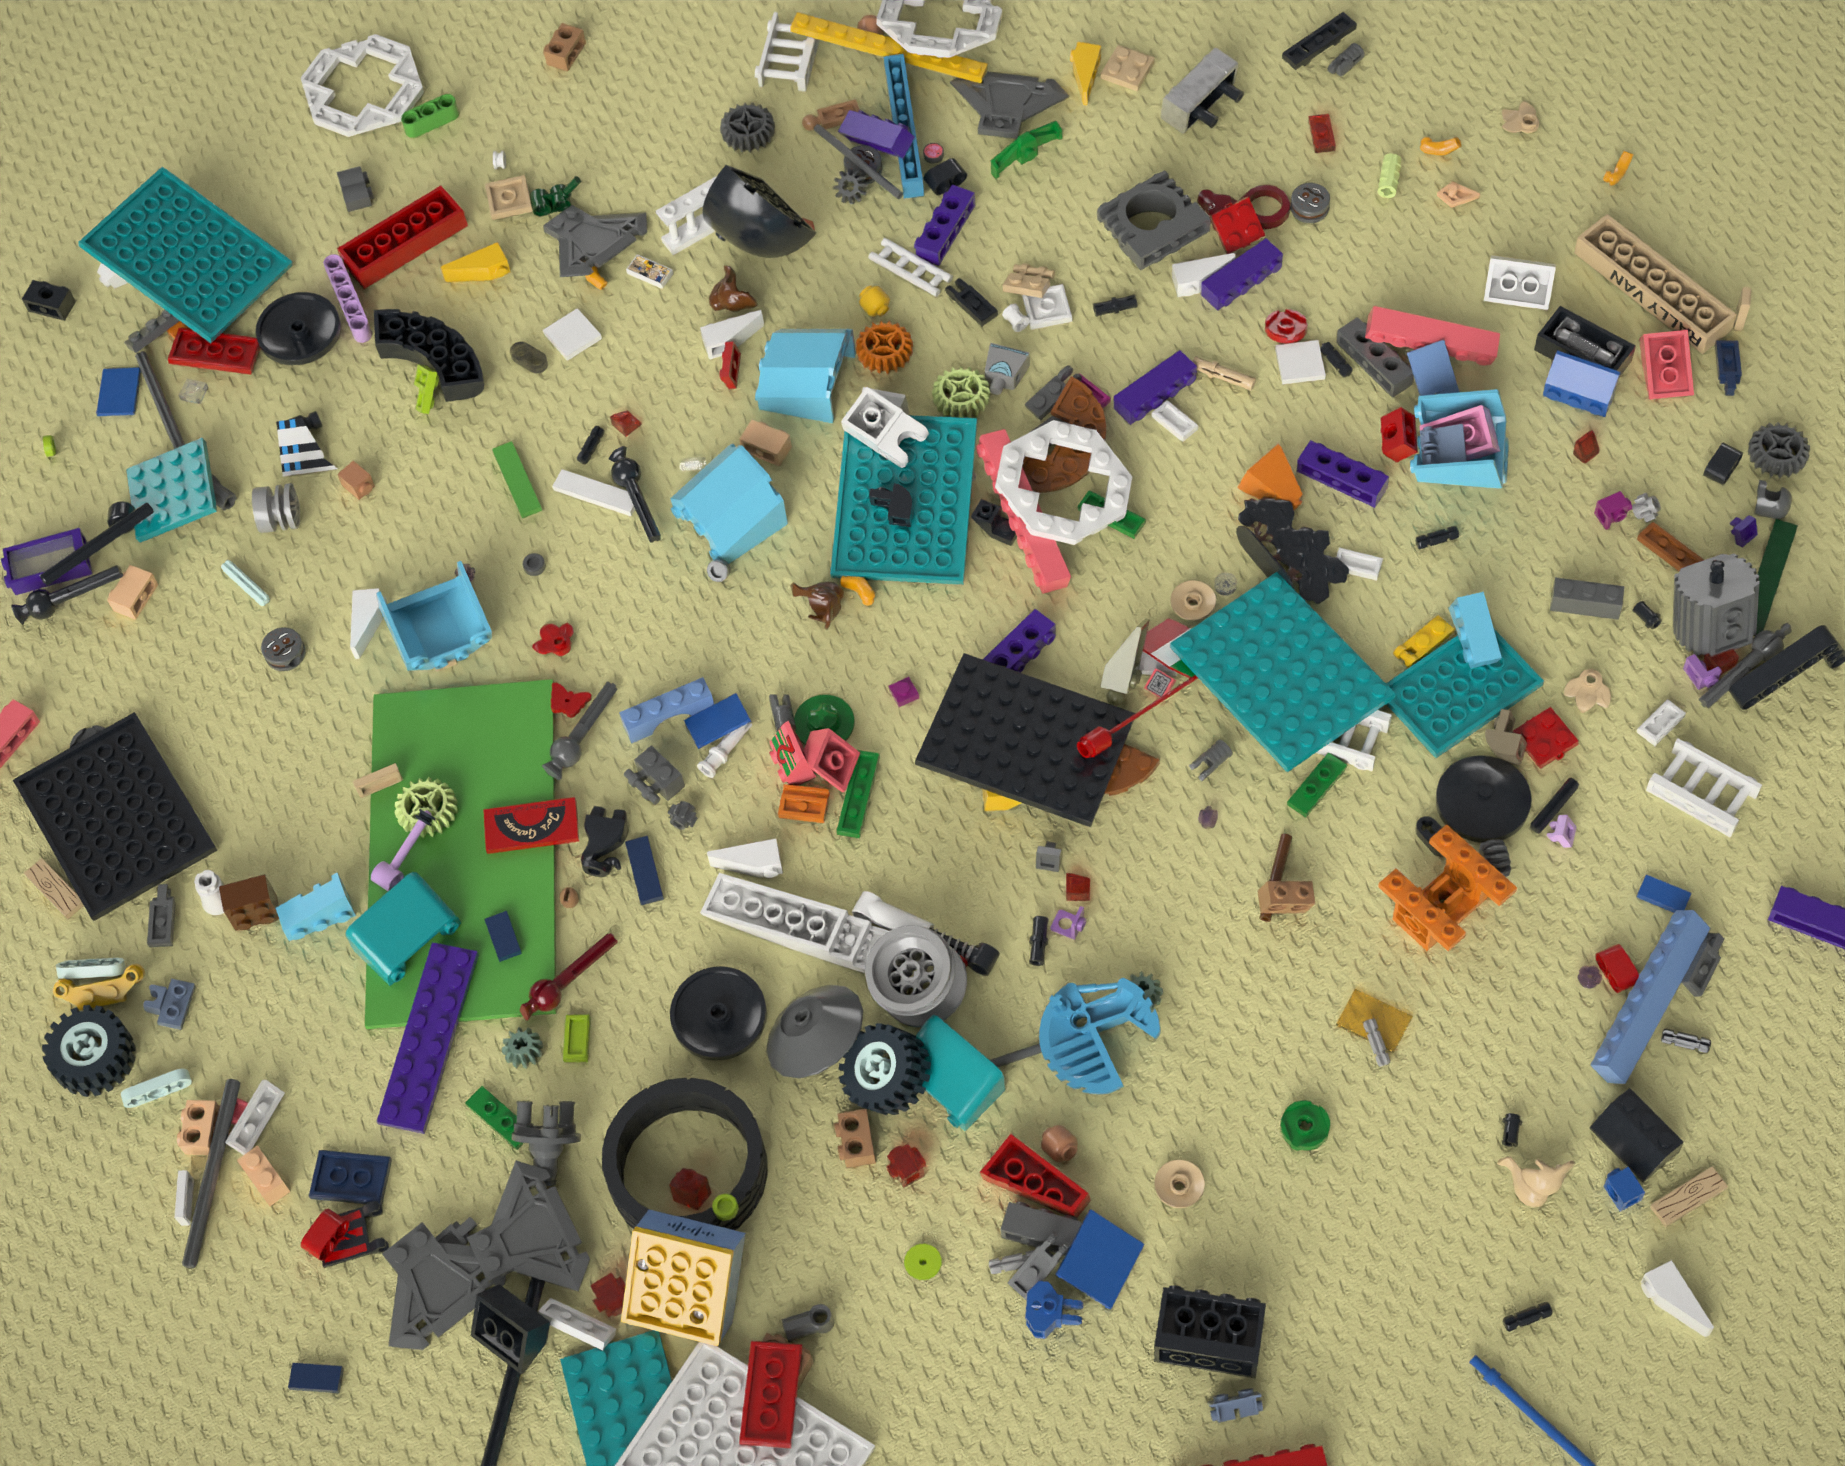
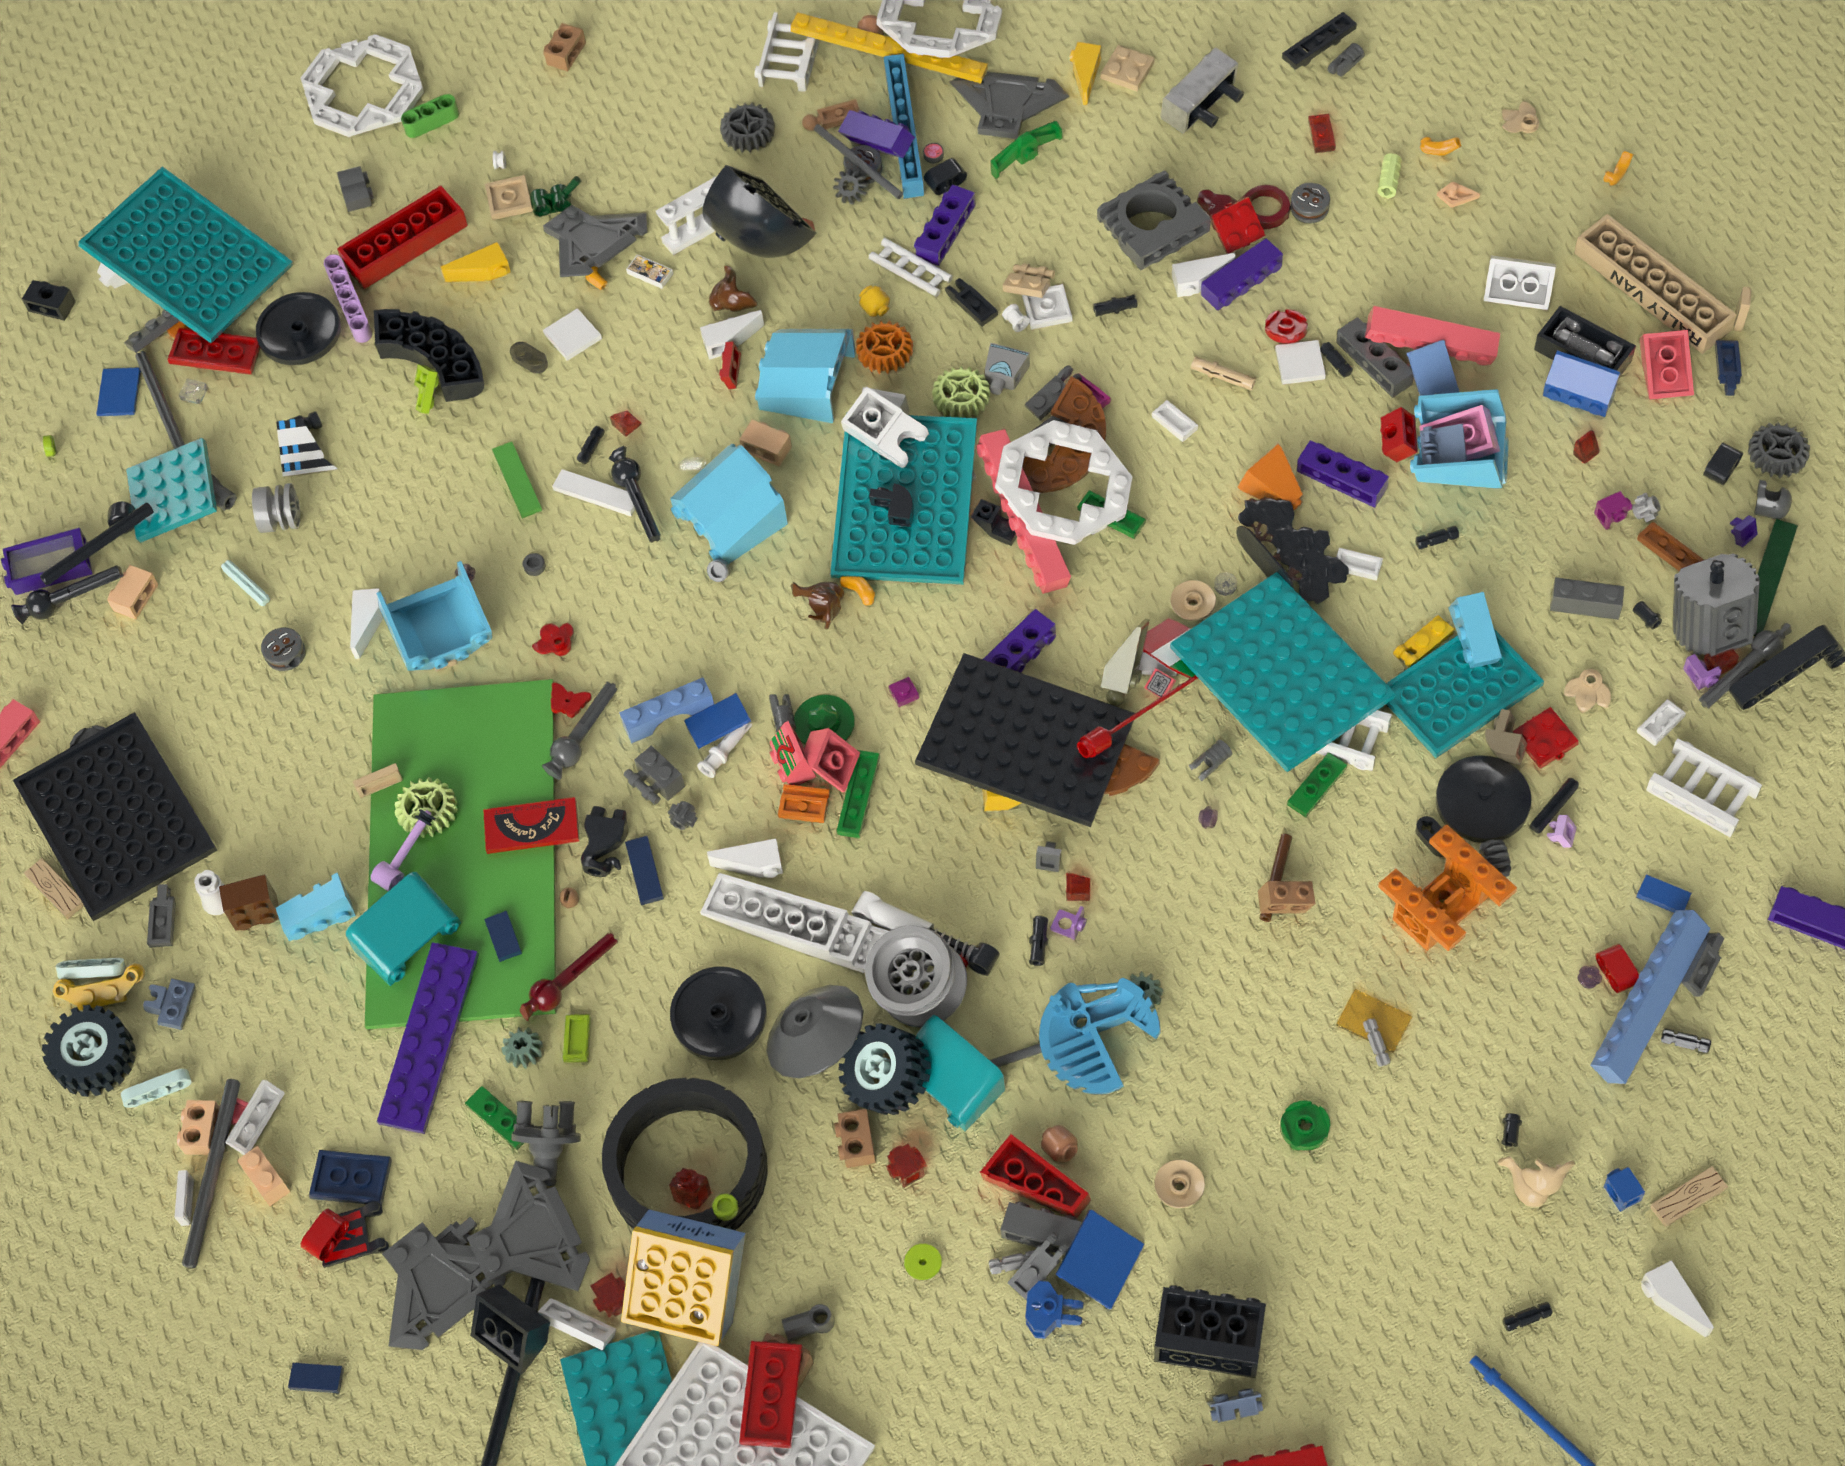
nougat brick [337,461,375,500] -> none
dark purple brick [1114,350,1197,425] -> none
black slope [1589,1088,1684,1183] -> none

